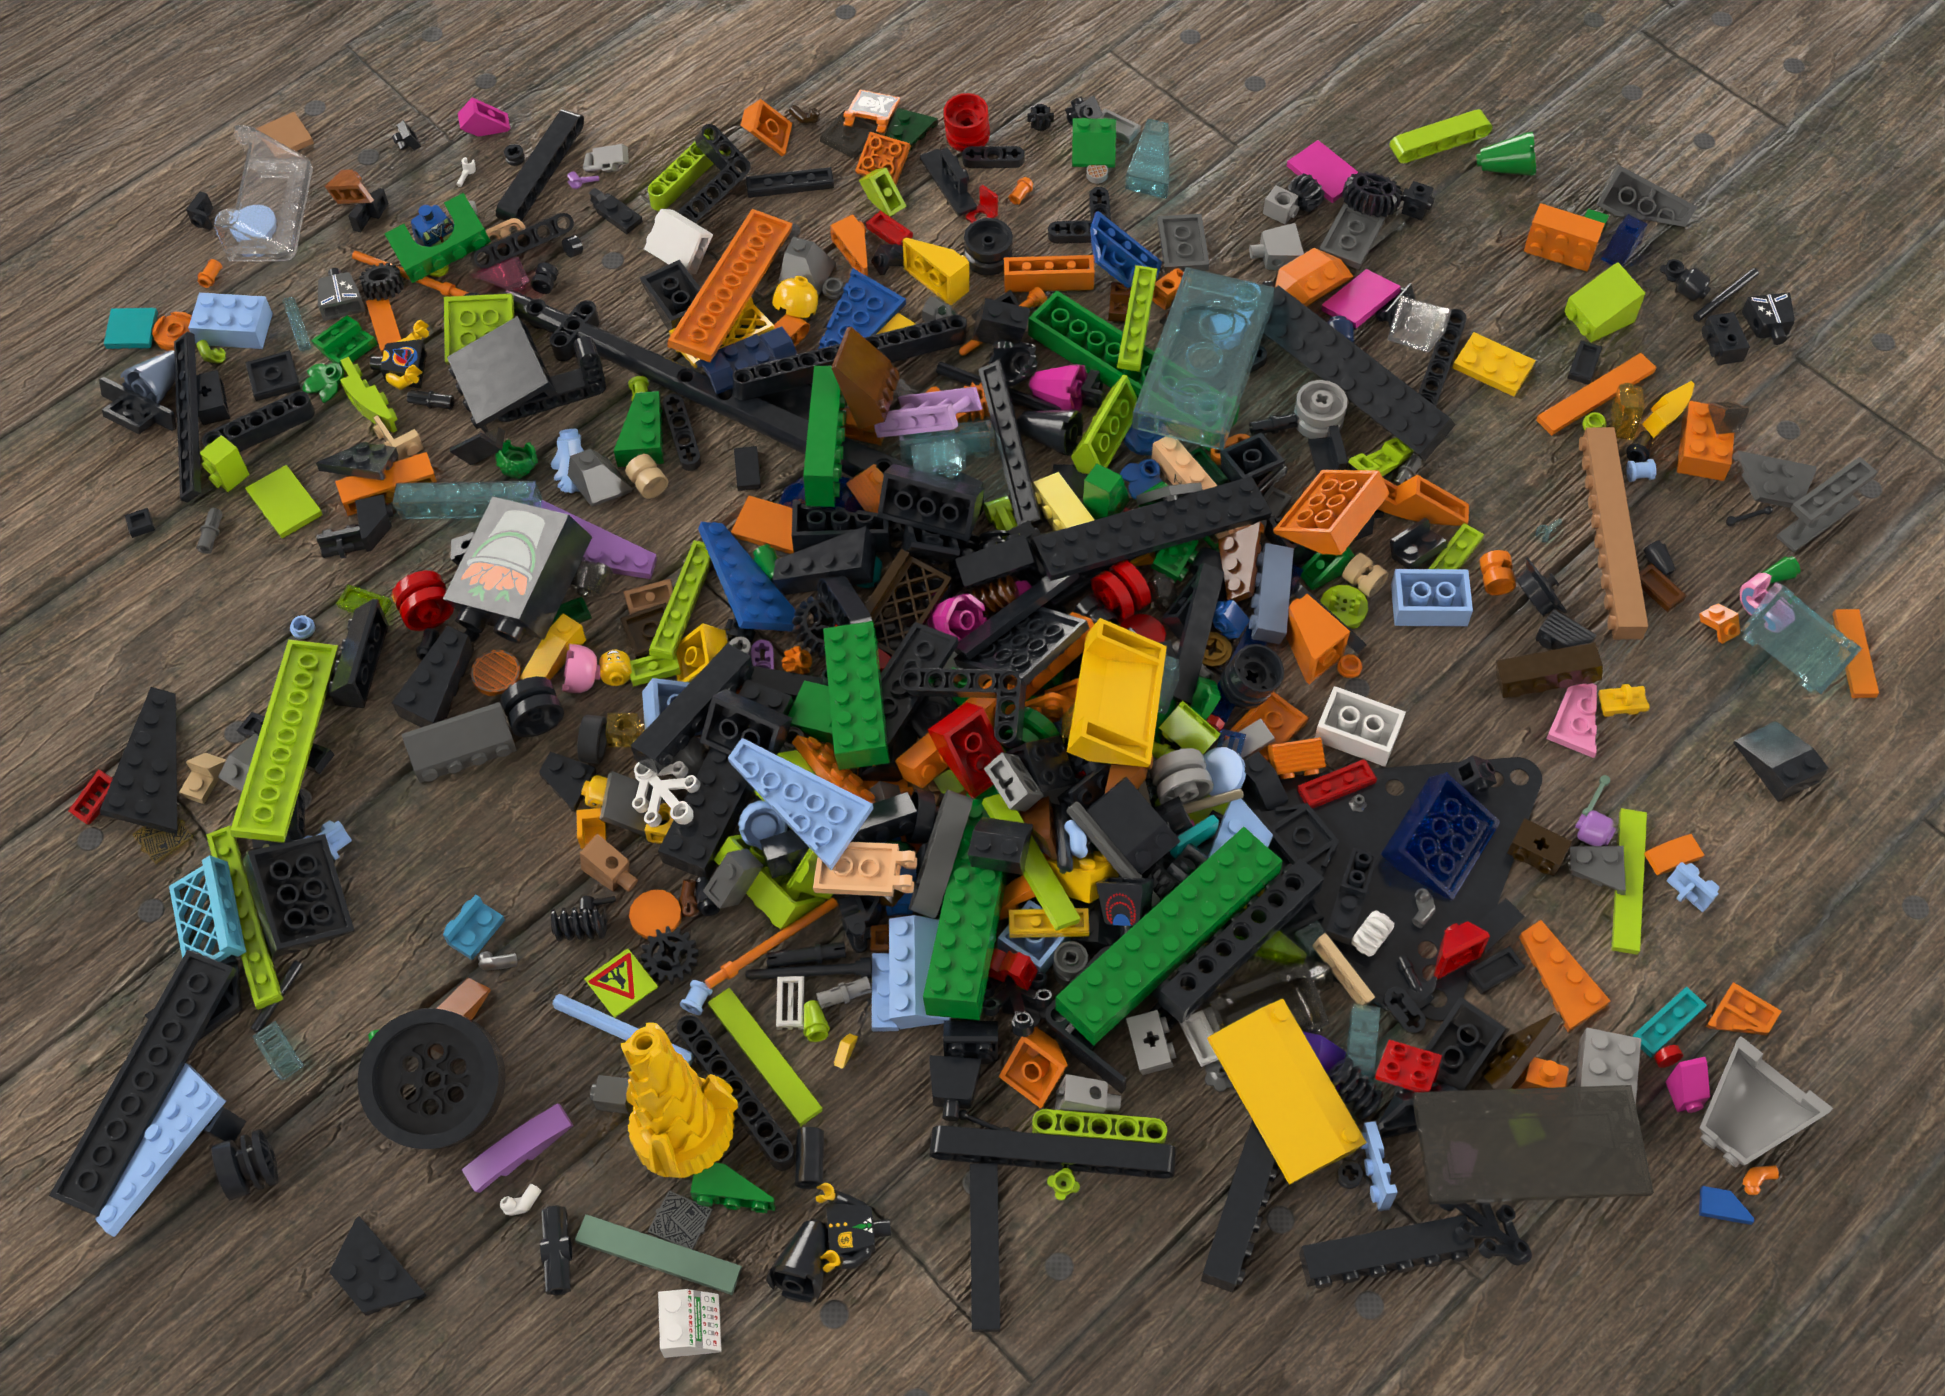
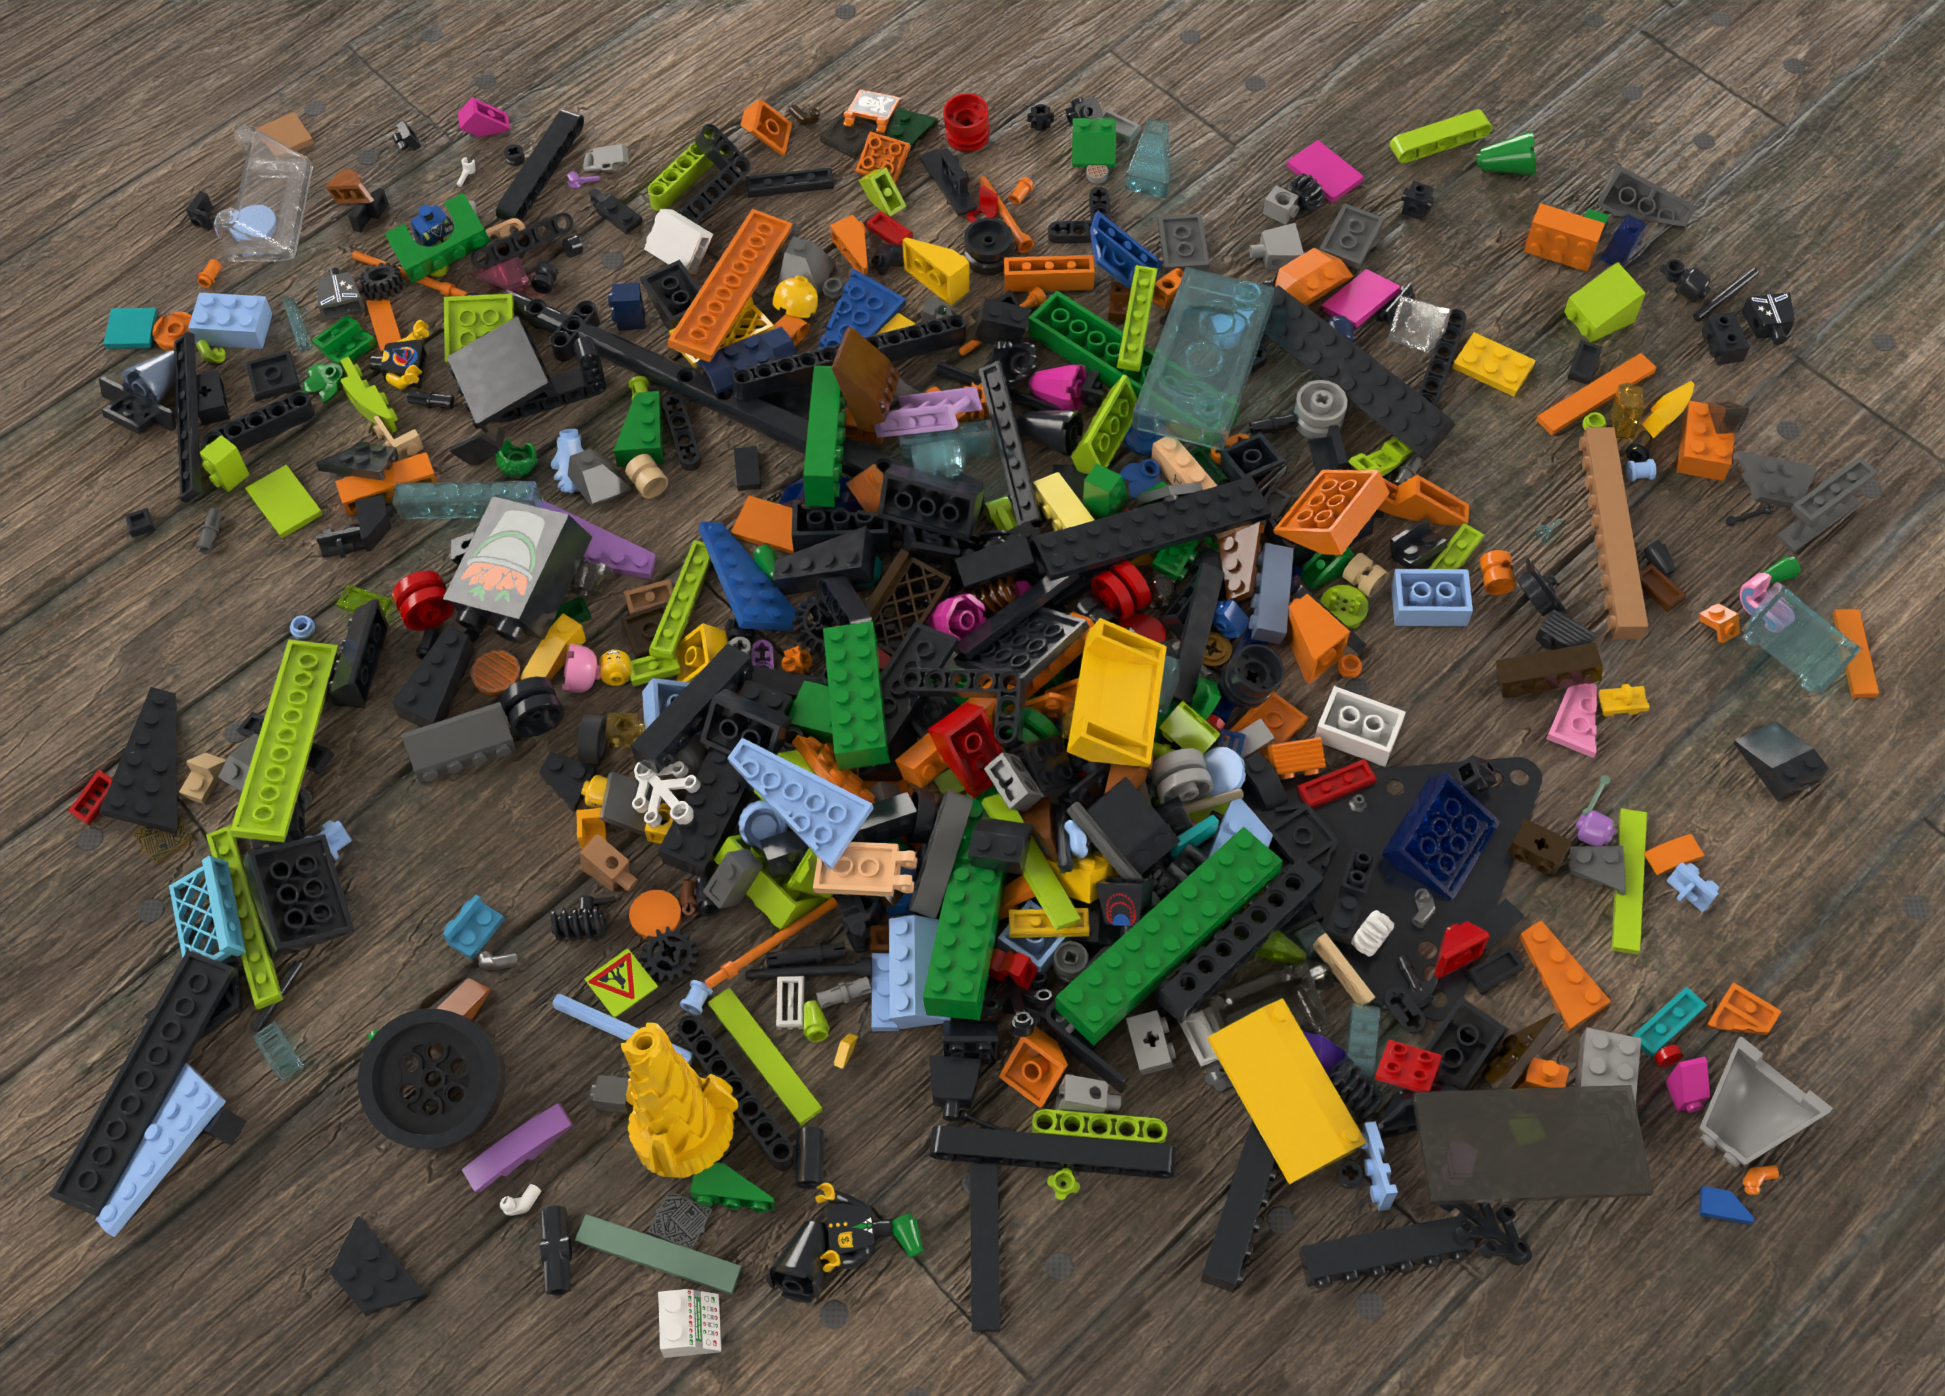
black wheel [212,1129,278,1201] -> none
black beam [962,146,1025,168] -> none
black gear [1342,171,1402,217] -> none
none -> dark blue brick [608,283,645,330]
none -> green cone [891,1213,924,1258]
none -> orange piece [979,176,1034,253]

